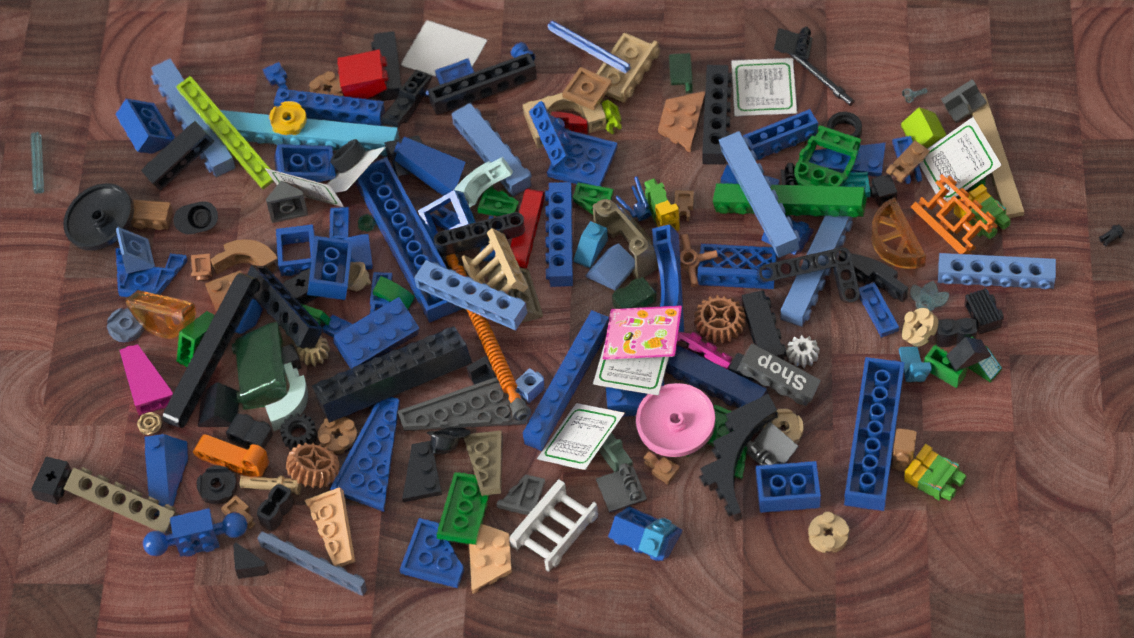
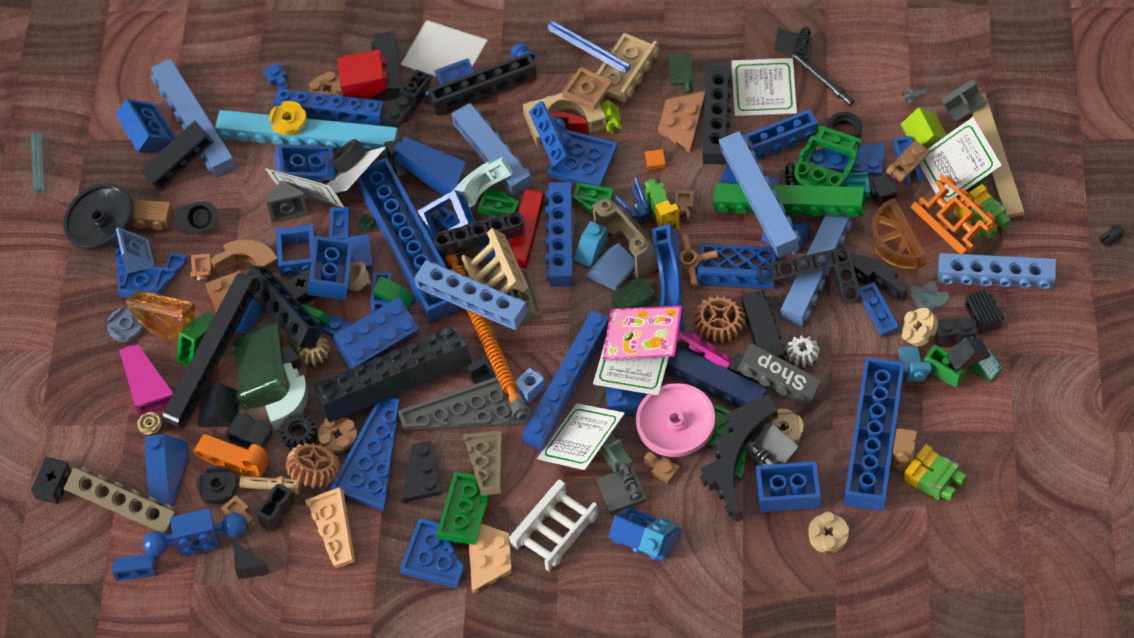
lime plate [176,76,274,190] -> none
sand blue plate [258,531,367,596] -> none
black piece [427,428,471,454] -> none
dark grey wing [497,475,545,515] -> none
none -> blue panel [112,554,156,581]
none -> orange tile [645,149,666,170]

